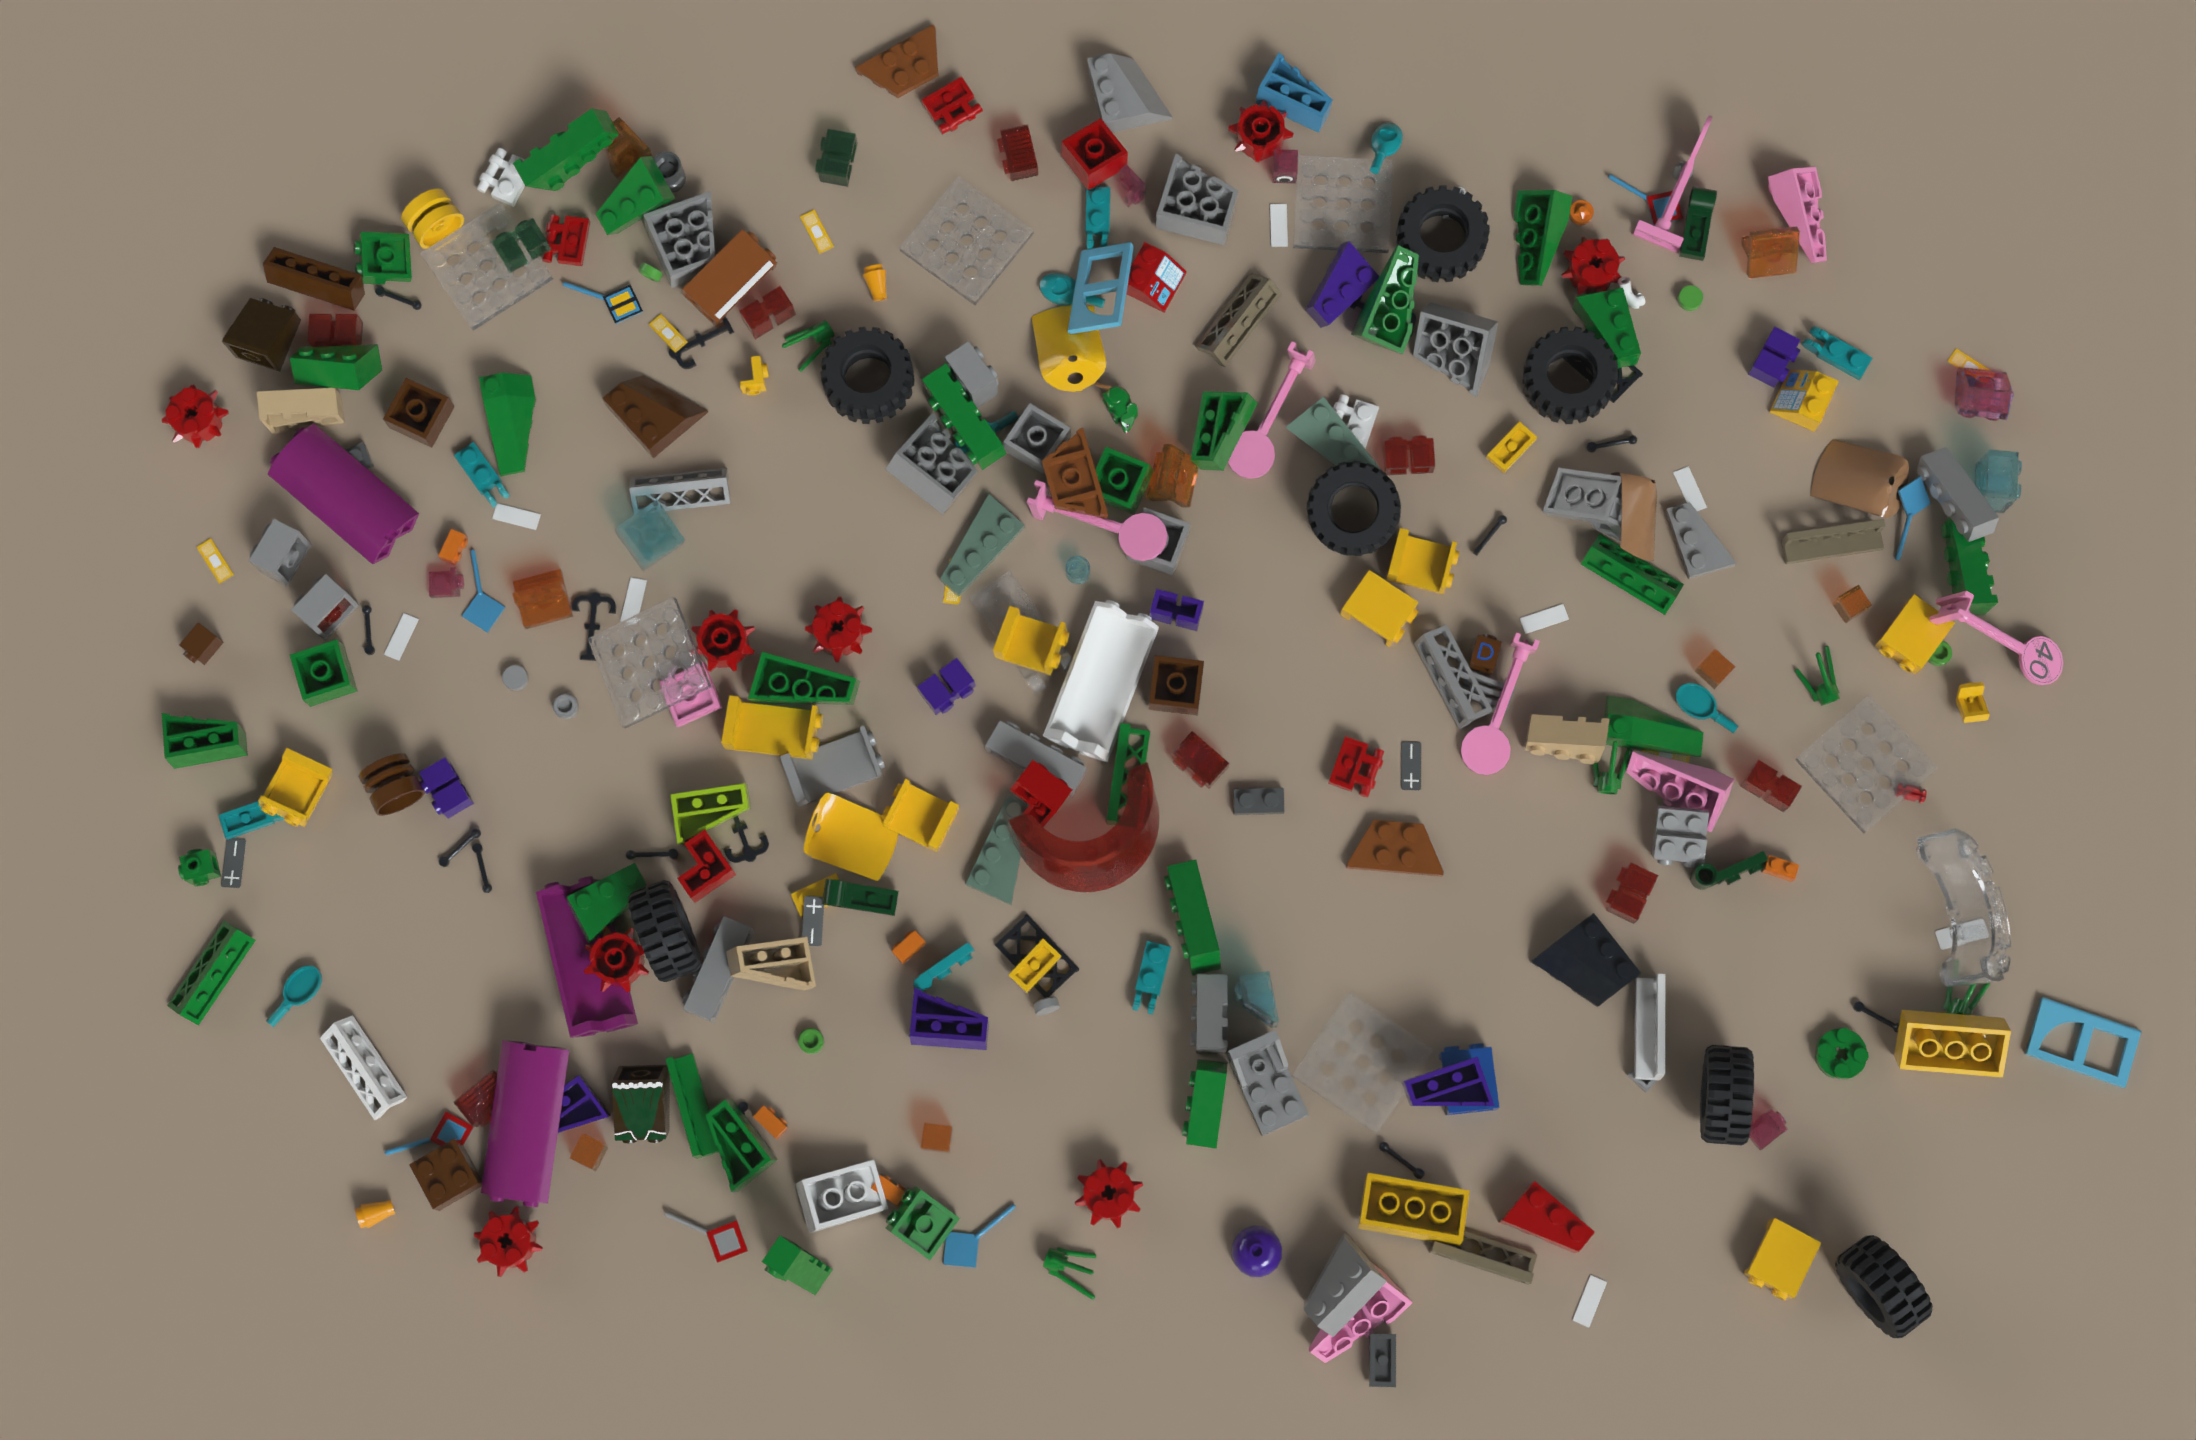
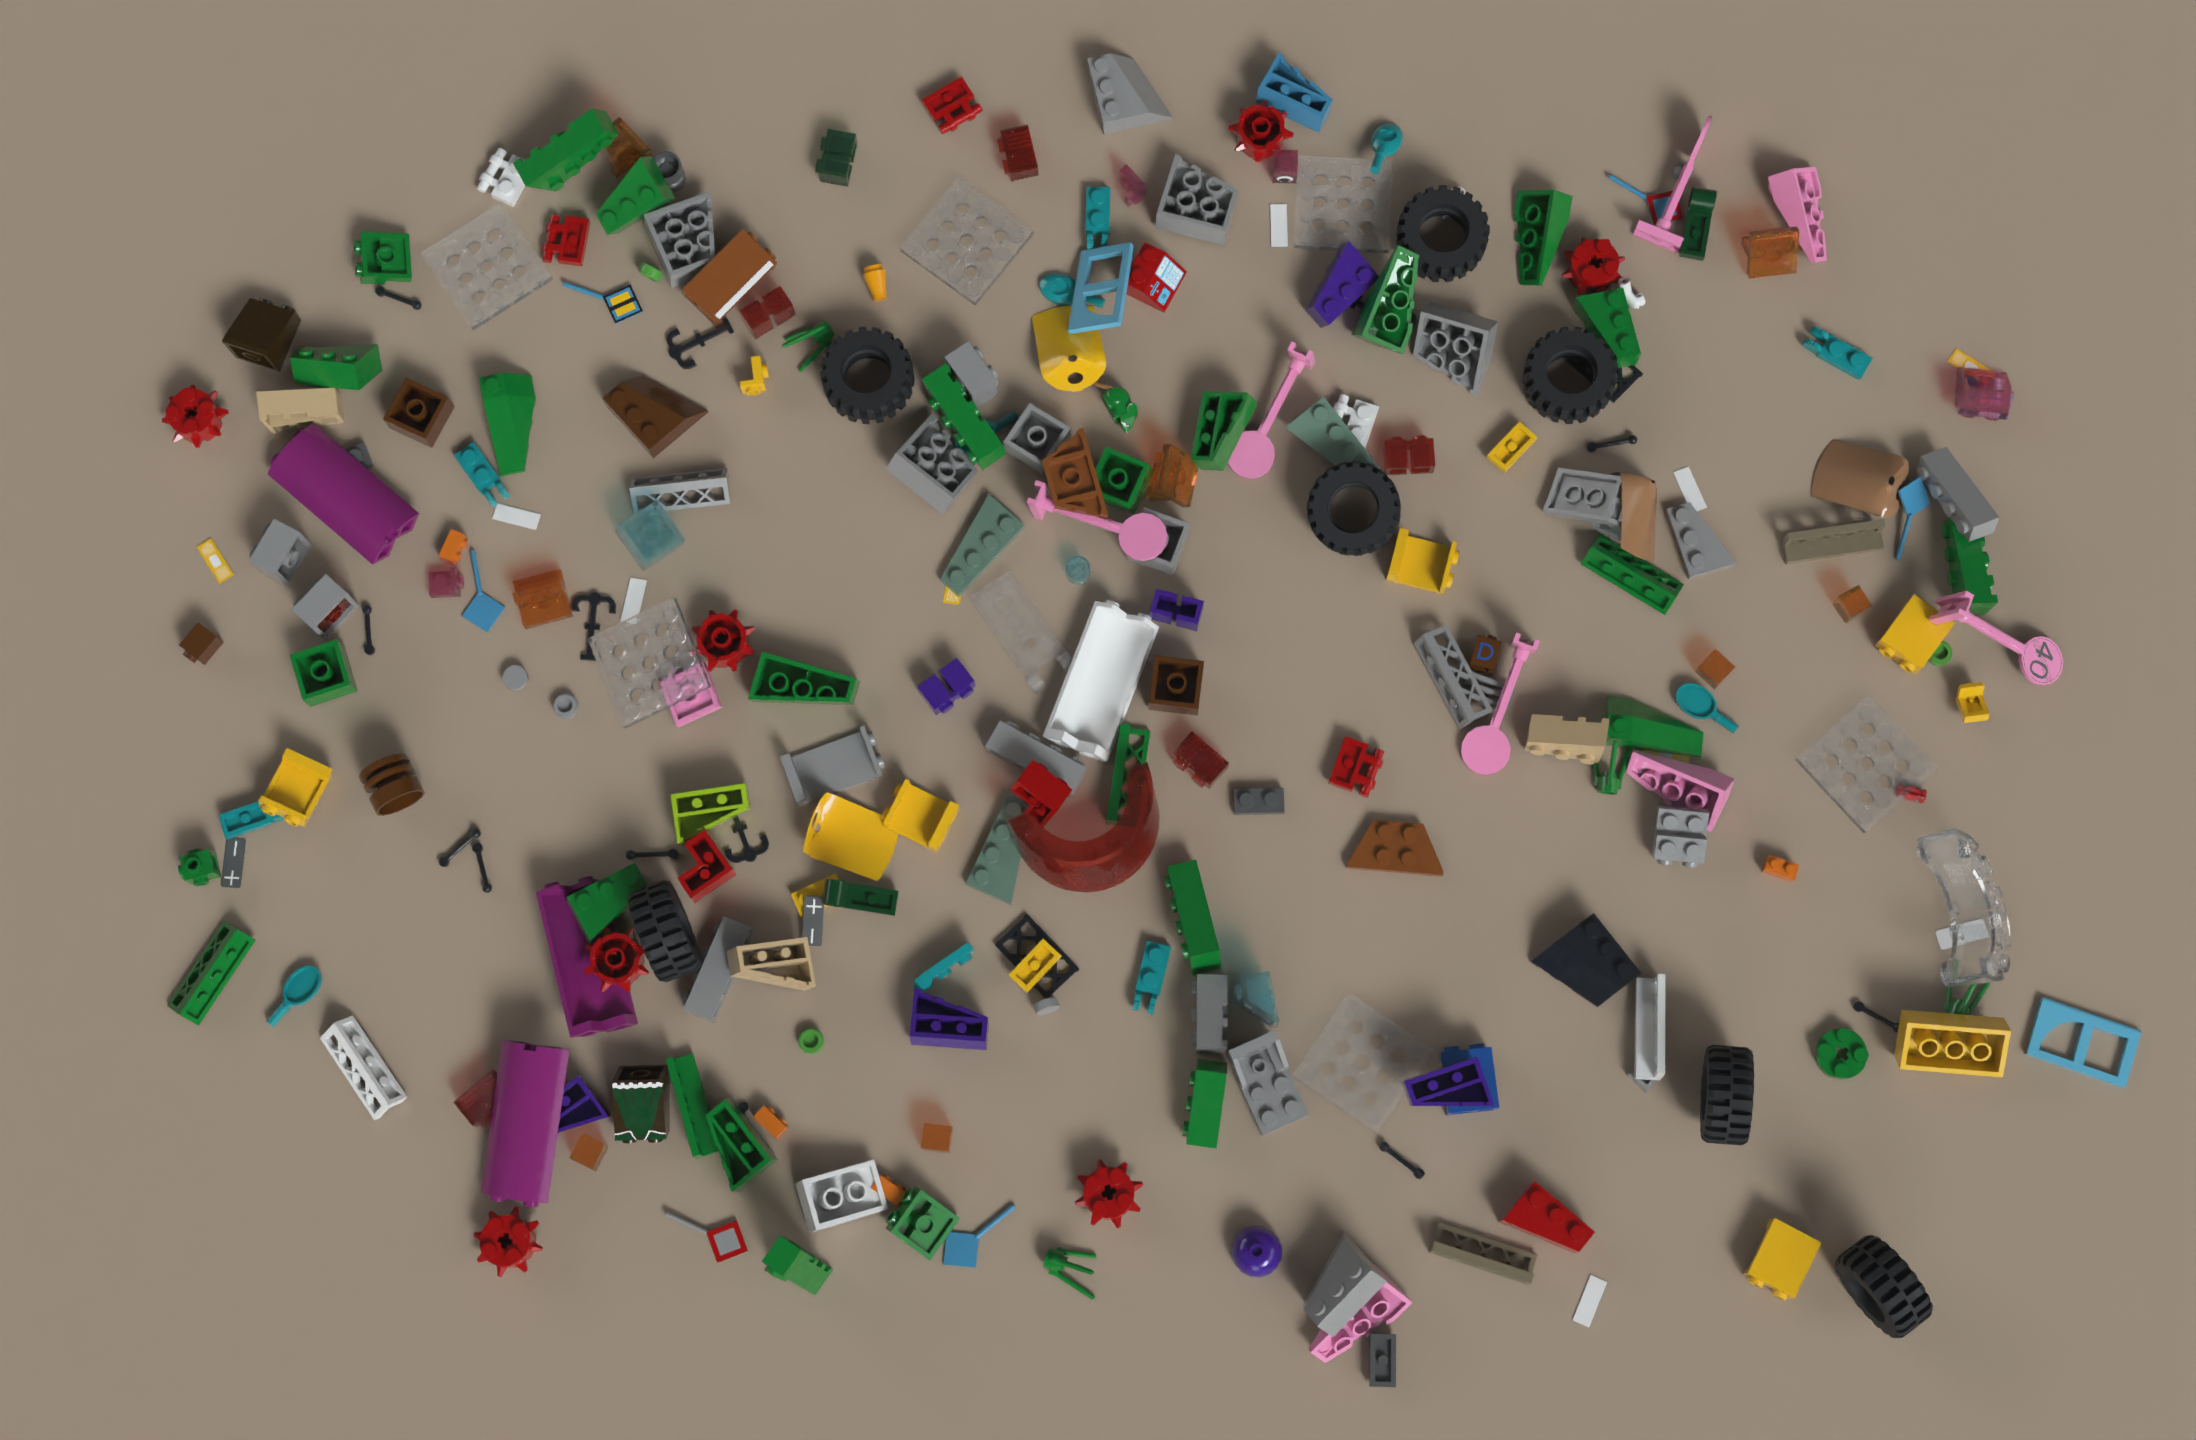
green wedge [161,713,248,769] -> none
reddish brown brick [263,247,365,311] -> none
clear red piece [307,314,363,347] -> none
light orange cone [355,1199,395,1228] -> none
white sticker [384,613,419,661] -> none
piece [385,1112,474,1155] -> none
yellow wheel [401,188,464,249] -> none
reddish brown brick [409,1138,482,1211] -> none
dark purple piece [419,757,474,819] -> none
clear green piece [491,218,551,273] -> none
yellow sticker [648,314,688,353] -> none
yellow panel [721,695,823,760] -> none
yellow sticker [800,209,834,254] -> none
red brick [805,597,872,663] -> none
dark orange wing [855,24,939,98] -> none
orange piece [892,930,926,964] -> none
yellow panel [993,606,1069,675] -> none
red brick [1061,118,1128,190] -> none
dark tan fence [1195,273,1282,367] -> none
yellow panel [1340,570,1419,647] -> none
yellow brick [1358,1173,1470,1246] -> none
dark grey sticker [1401,742,1421,791] -> none
black hinge [1473,515,1507,556] -> none
white sticker [1519,604,1569,634] -> none
orange tile [1569,200,1594,225] -> none
clear red piece [1606,863,1659,924] -> none
bright green tile [1678,285,1703,311] -> none
dark green plate [1690,851,1768,890] -> none
clear red piece [1740,760,1802,813] -> none
dark purple piece [1748,327,1800,388] -> none
clear pink bracket [1749,1109,1788,1150] -> none
yellow slope [1769,369,1839,432] -> none
green plant [1795,646,1840,706] -> none
clear light blue brick [1975,450,2022,513] -> none

